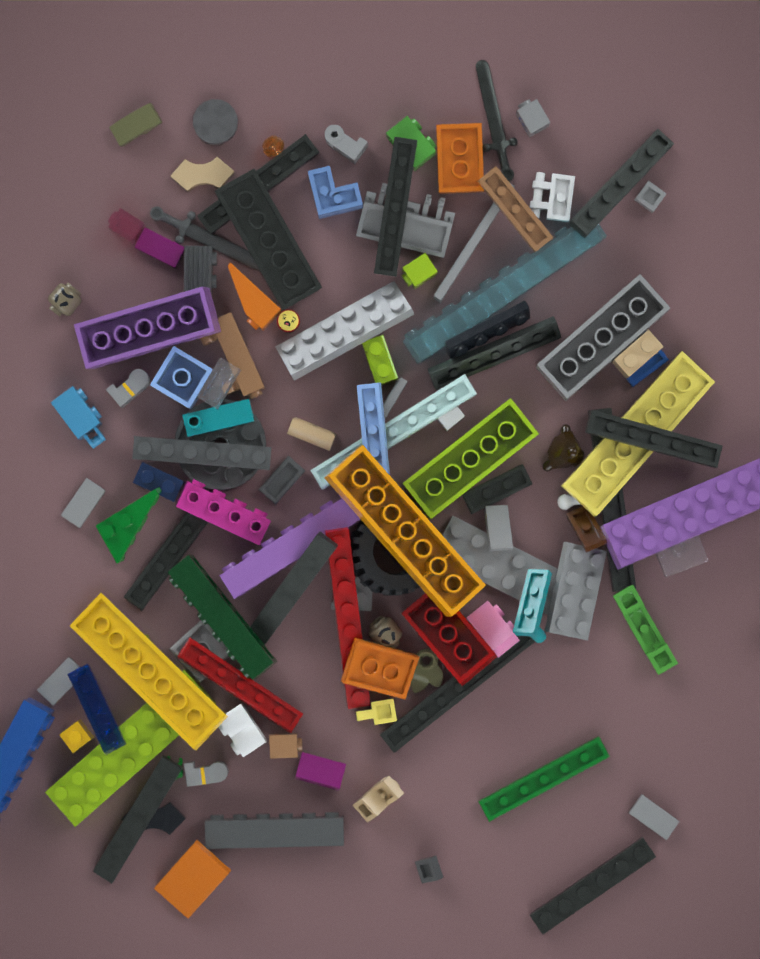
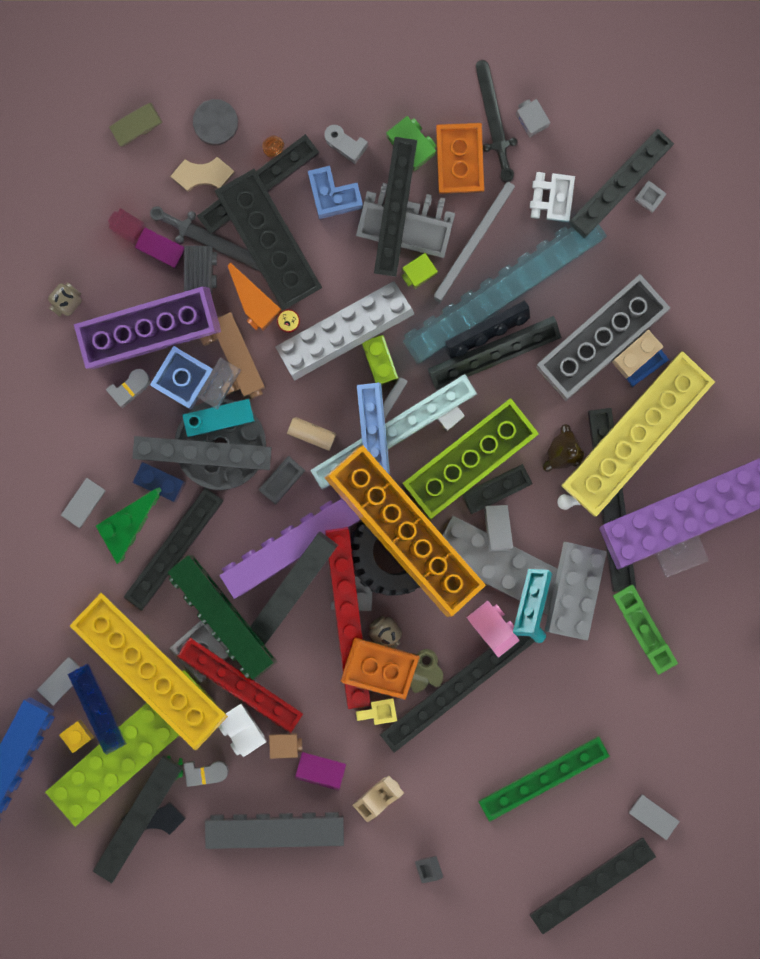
dark azure brick [51,386,106,449] -> none
orange tile [154,840,231,918] -> none
dark pink brick [175,479,271,545] -> none
red brick [401,593,497,686] -> none
medium nougat plate [477,166,554,252] -> none
reddish brown plate [566,506,607,553] -> none
pearl dark grey plate [585,410,723,468] -> none

